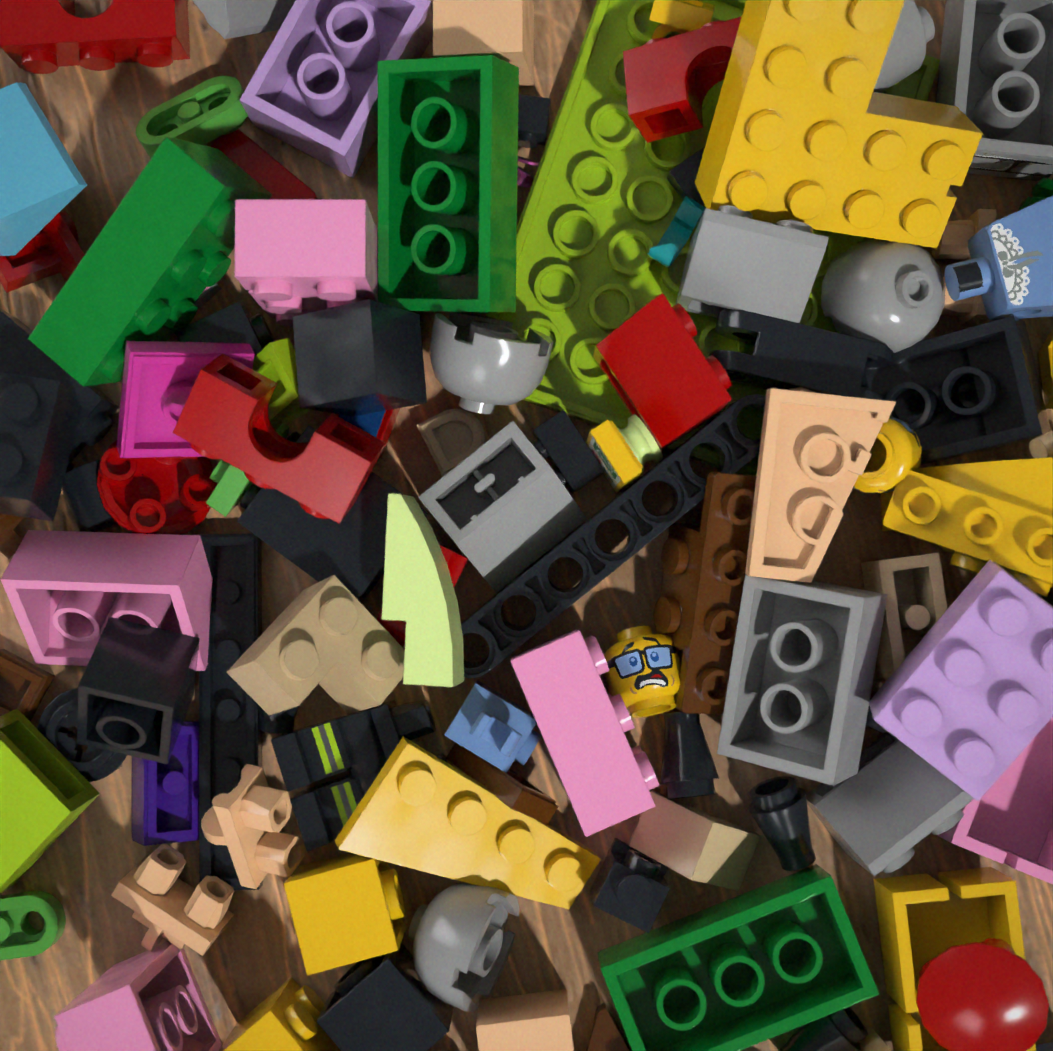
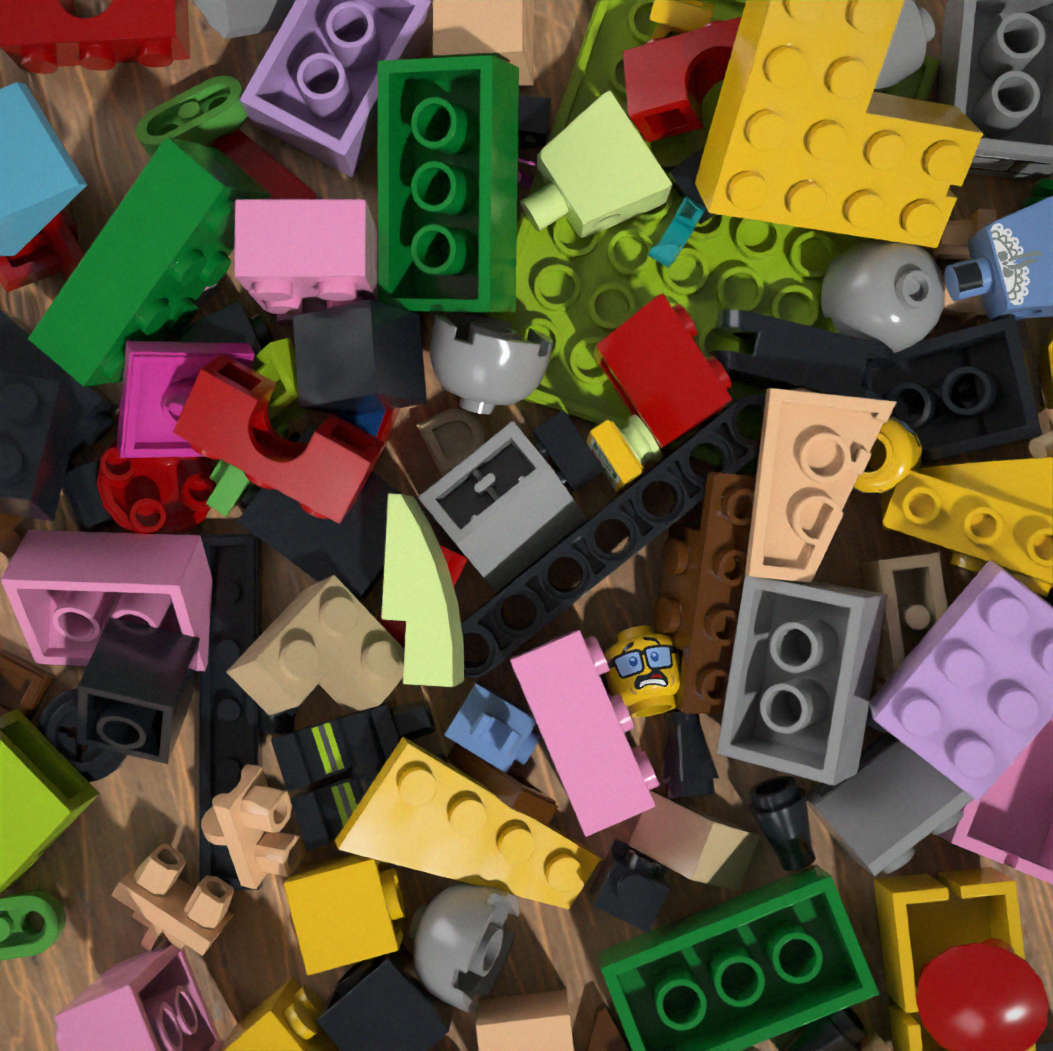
dark purple slope [131,721,199,846] -> none
light grey slope [676,205,829,323] -> none
none -> yellowish green torso [520,90,672,238]

